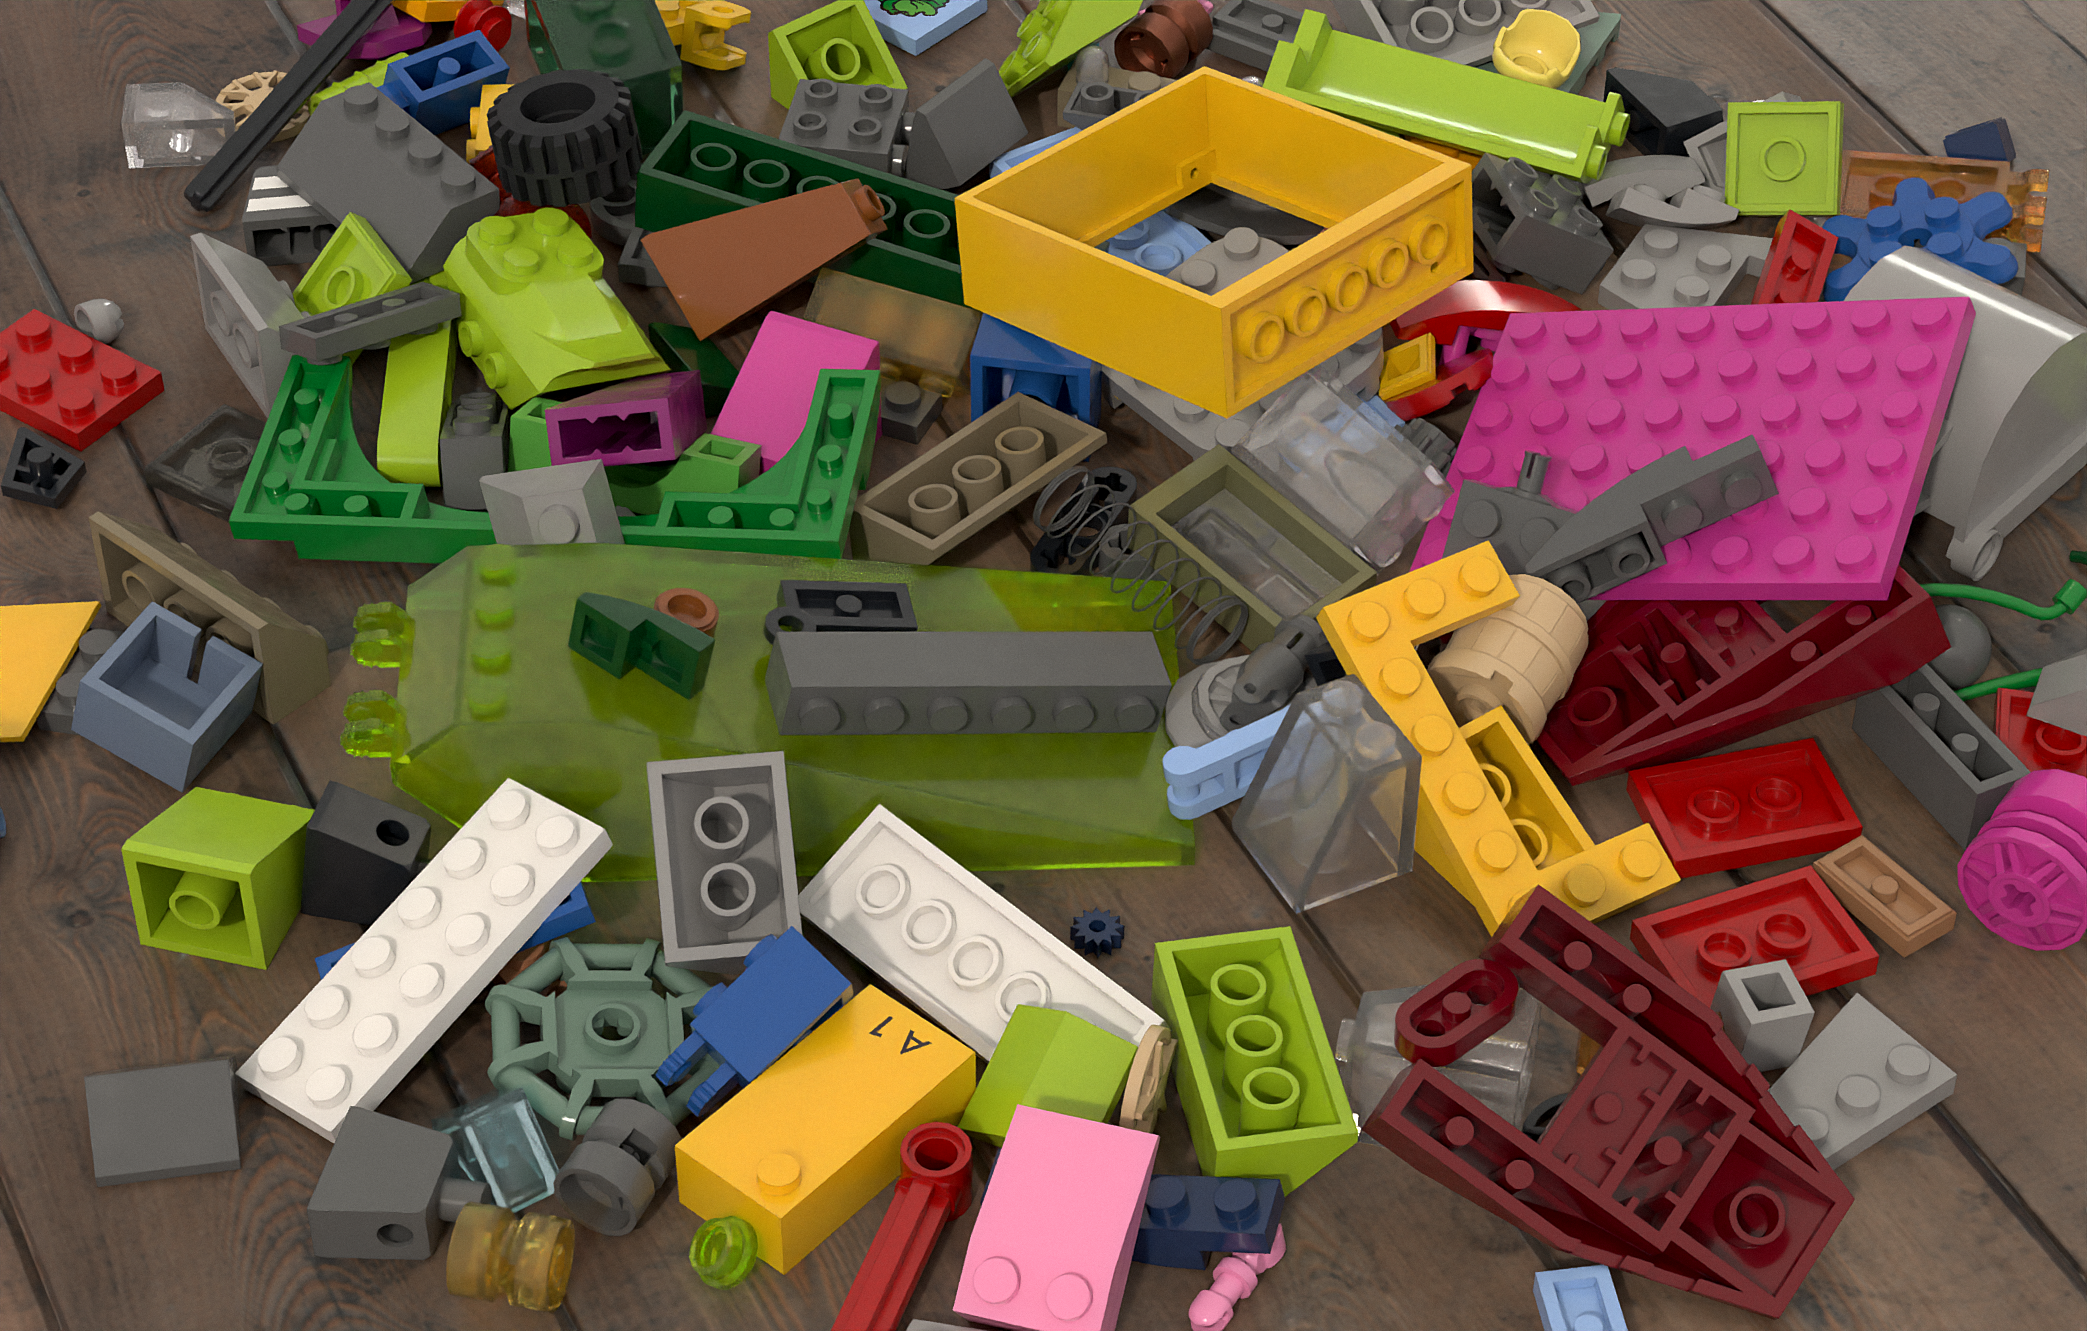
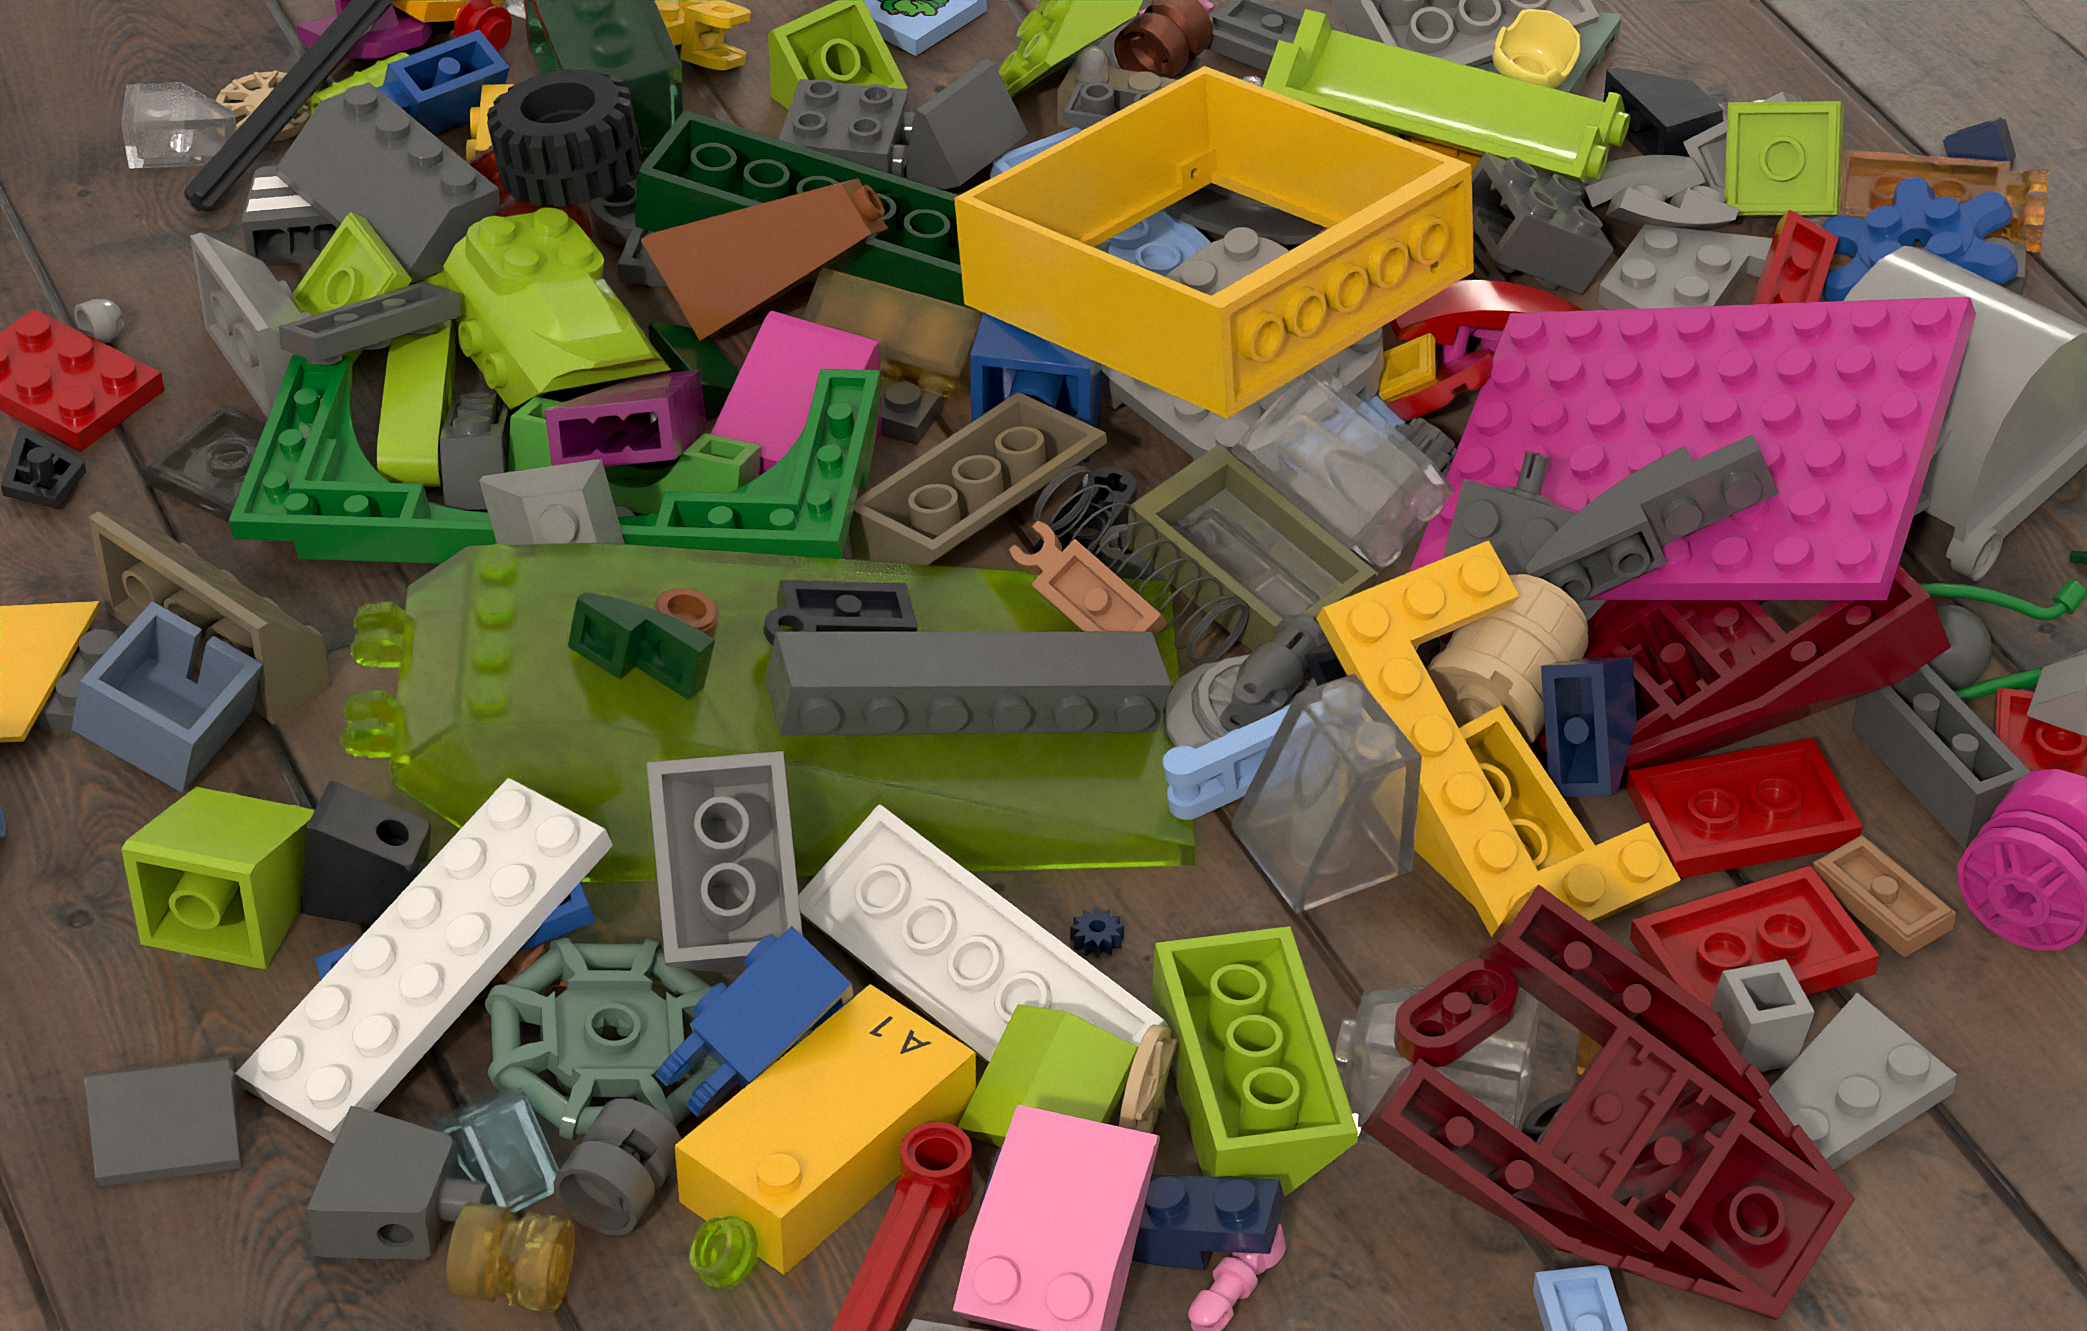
none -> nougat plate [1009,521,1168,637]
none -> dark blue slope [1541,657,1637,797]

